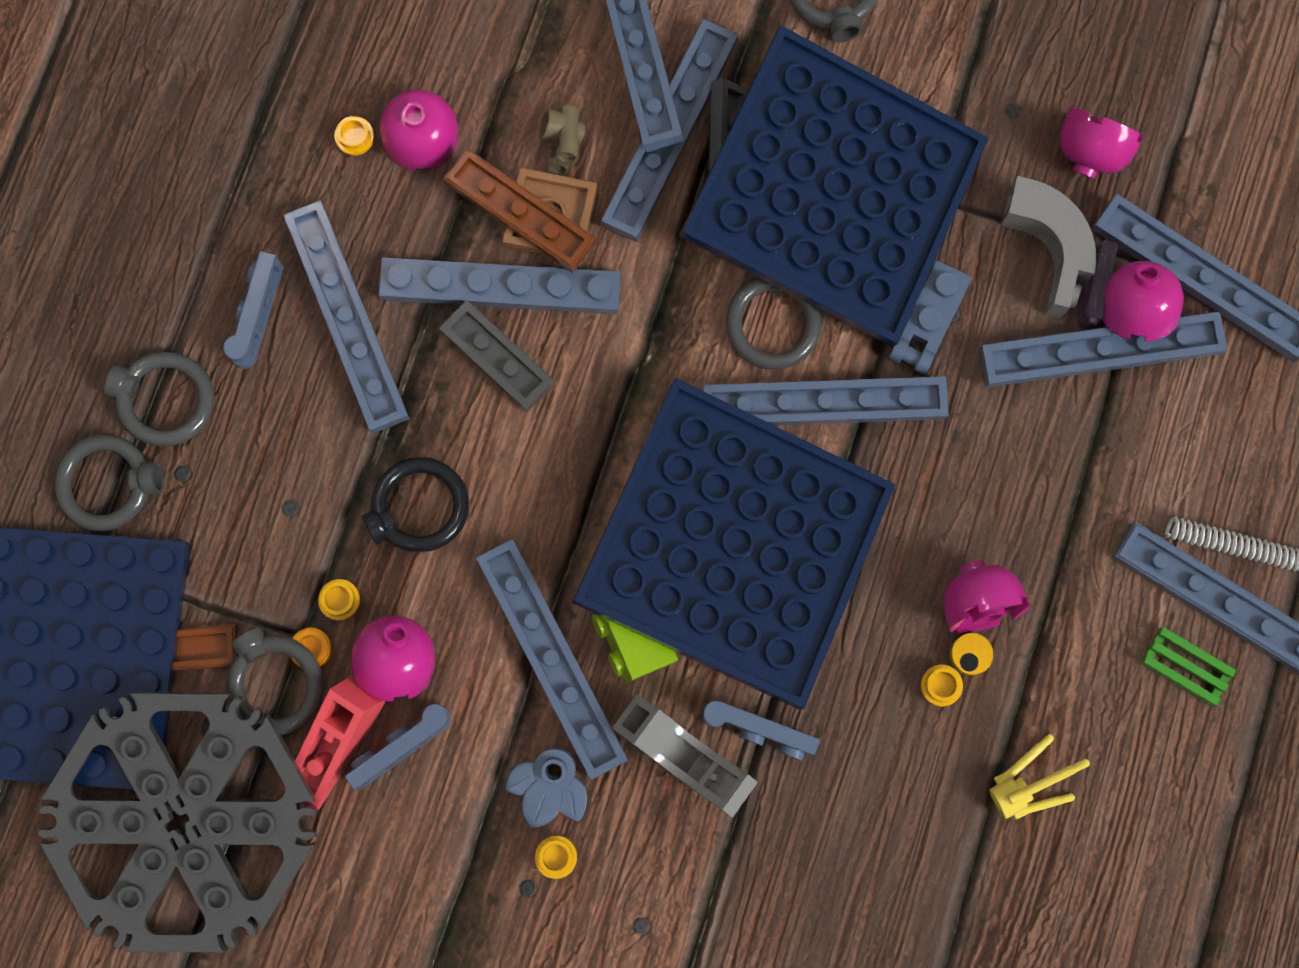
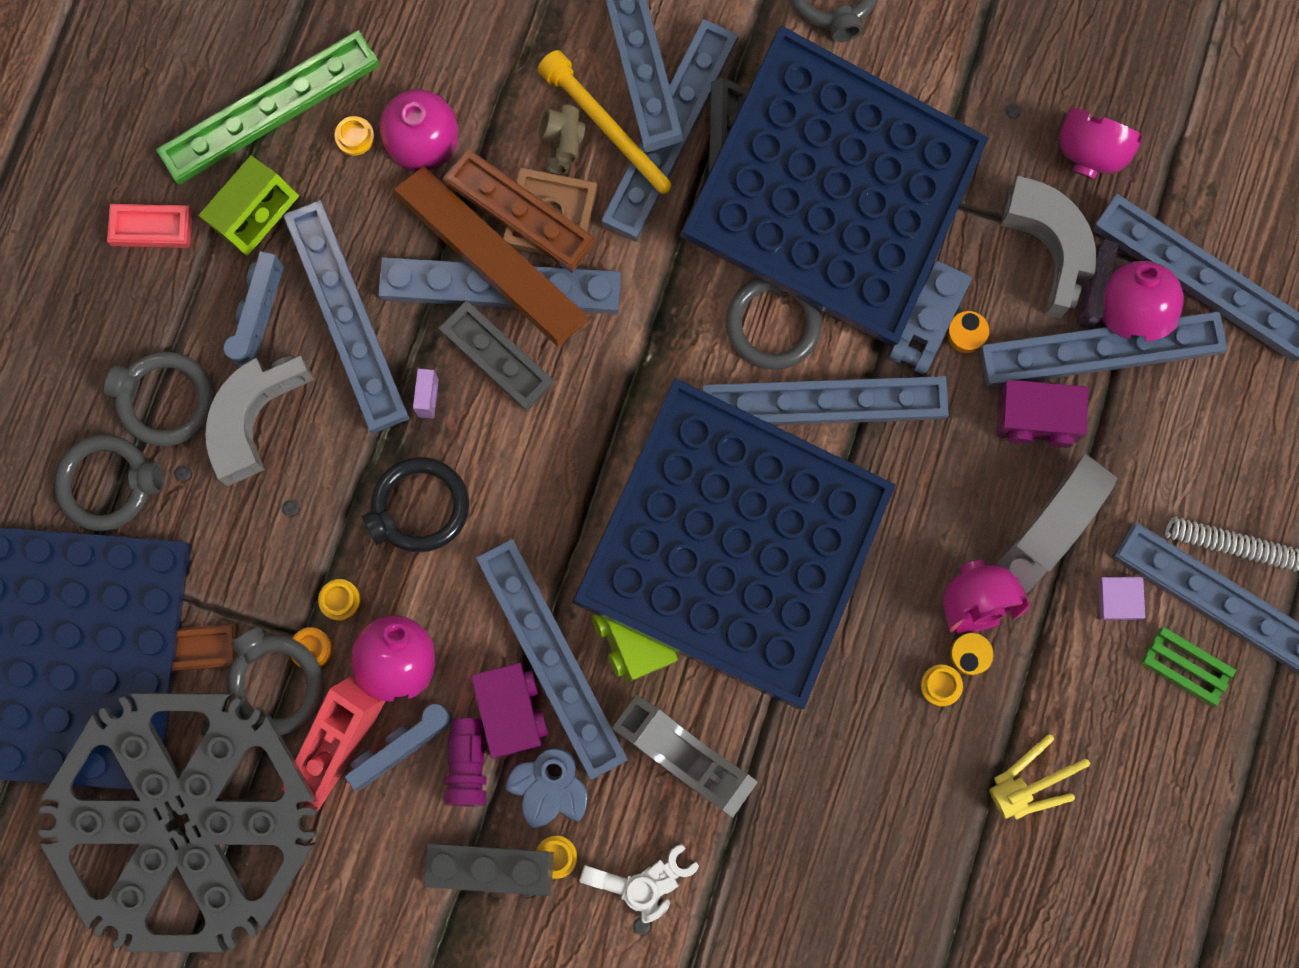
sand blue plate [702,701,820,761] -> none
none -> coral tile [107,204,193,248]
none -> bright green tile [156,30,380,185]
none -> lime brick [198,155,299,256]
none -> light grey arch [205,356,314,486]
none -> dark orange tile [394,166,587,347]
none -> lavender tile [413,369,439,419]
none -> dark grey plate [424,844,554,896]
none -> magenta axle [444,718,487,807]
none -> magenta brick [471,663,548,759]
none -> yellow piece [538,50,672,194]
none -> white piece [579,844,699,923]
none -> light orange tile [947,311,989,353]
none -> magenta brick [996,380,1089,448]
none -> light grey arch [996,453,1118,594]
none -> lavender tile [1098,577,1145,620]

